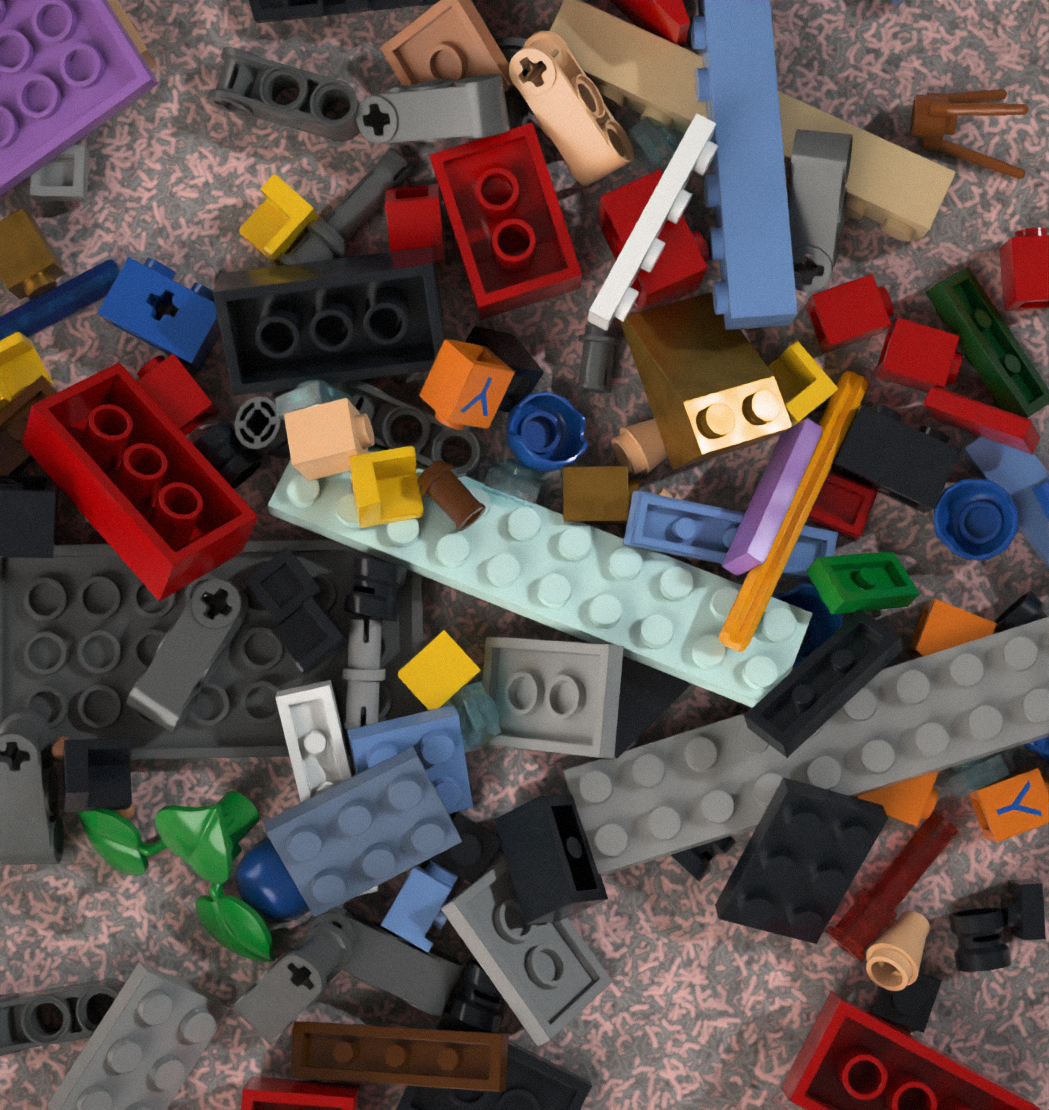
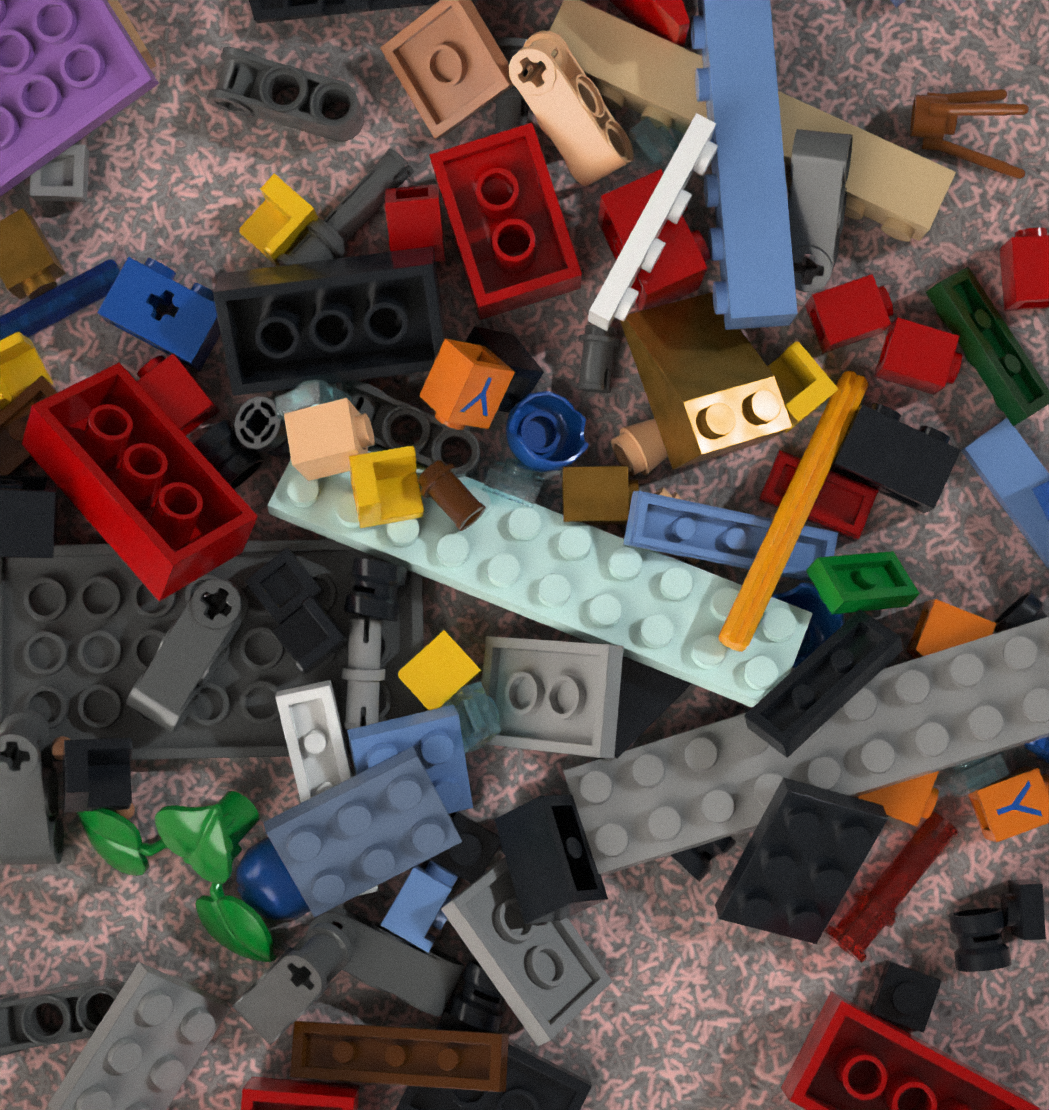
piece [356,74,510,144] -> none
medium lavender tile [722,418,822,576] -> none
light nougat cone [866,911,930,991] -> none
red tile [923,386,1040,455] -> none
blue hair [934,479,1019,561] -> none

